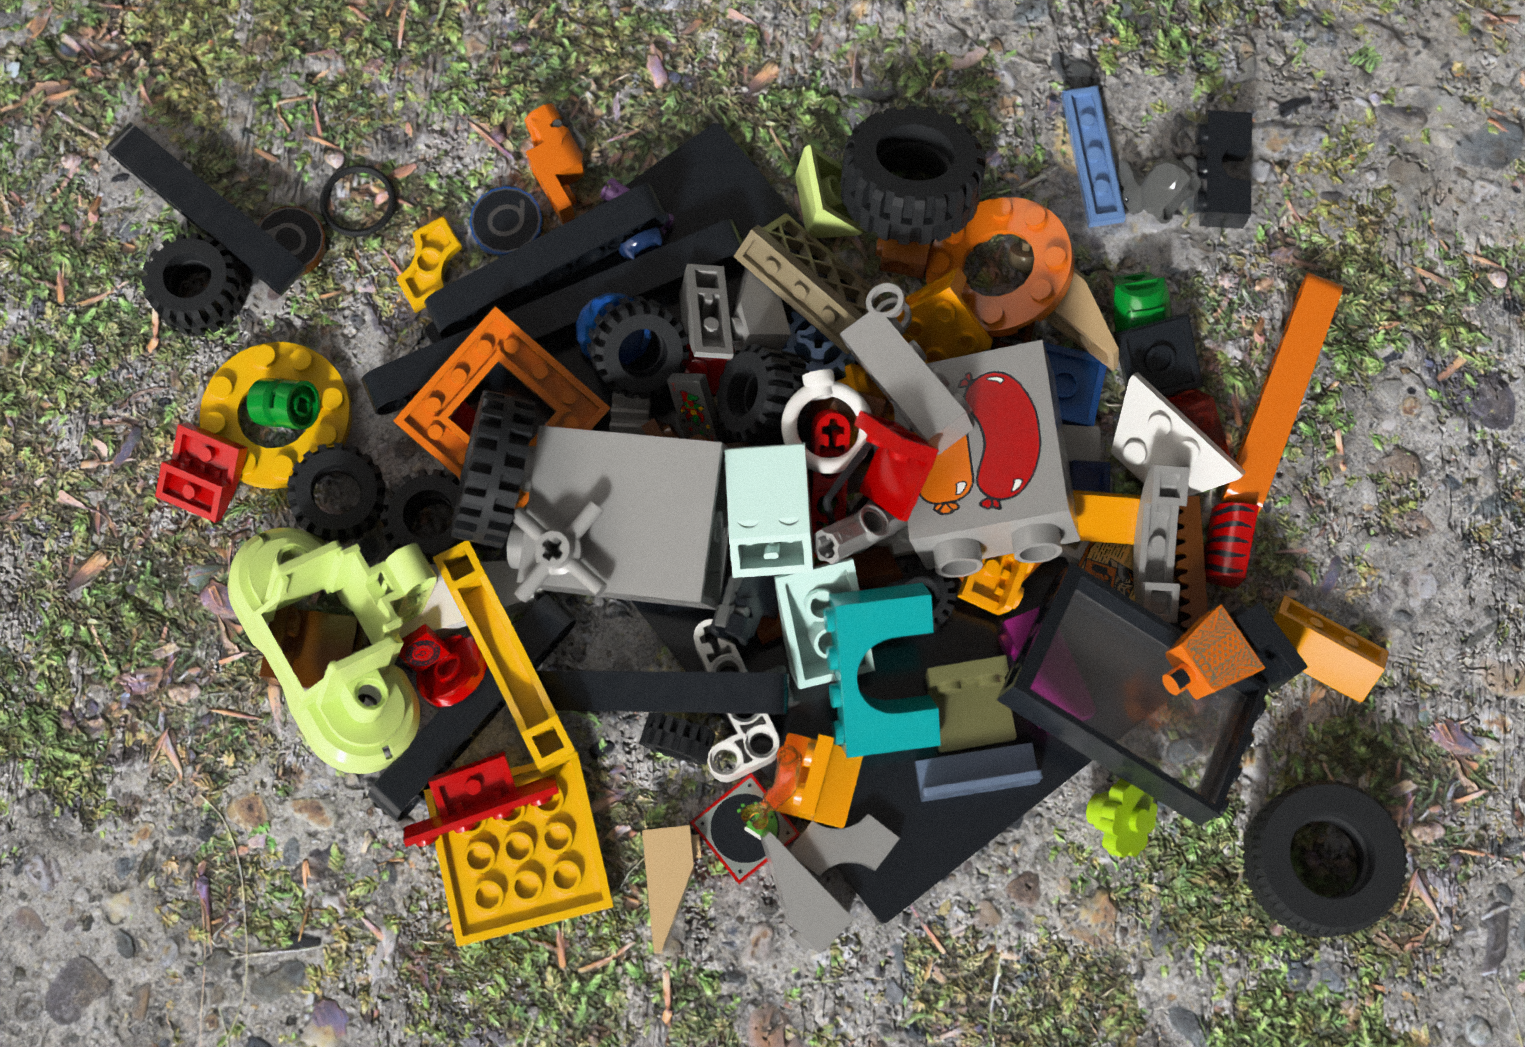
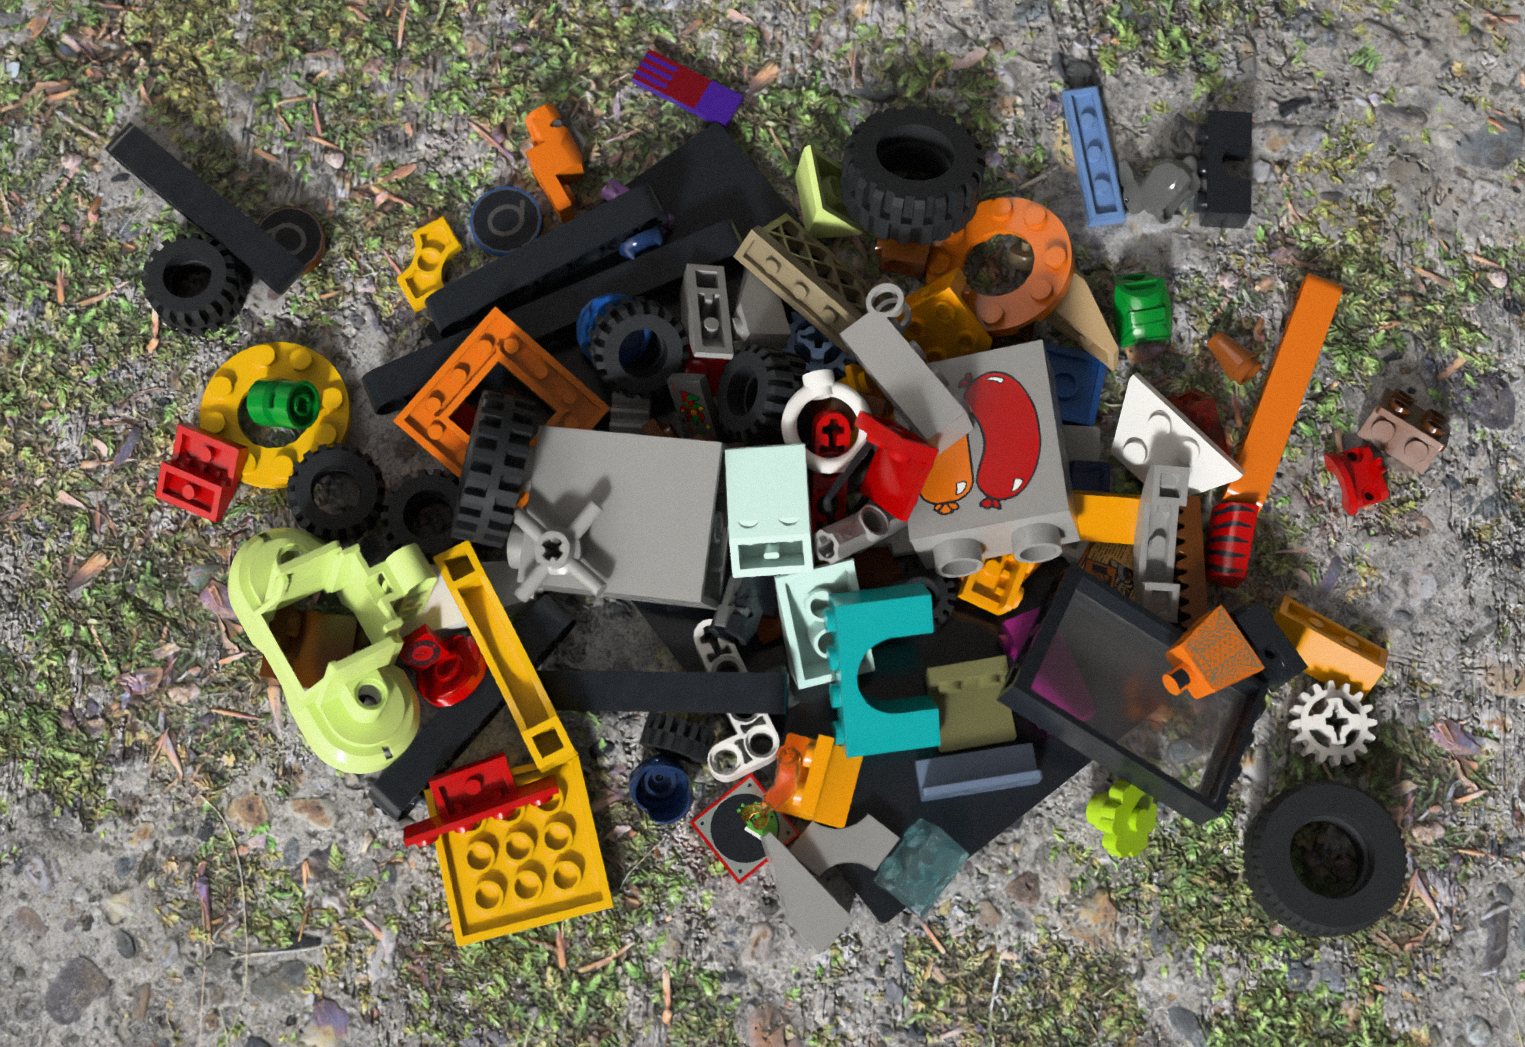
black tyre [320,165,396,237] -> none
tan slope [642,825,702,954] -> none
black plate [1113,313,1204,397] -> none
none -> dark blue helmet [628,753,693,825]
none -> tile [632,49,743,130]
none -> clear light blue bracket [873,819,970,919]
none -> dark orange cone [1206,330,1262,385]
none -> white gear [1287,681,1377,768]
none -> red piece [1324,444,1388,516]
none -> bracket [1357,388,1451,475]

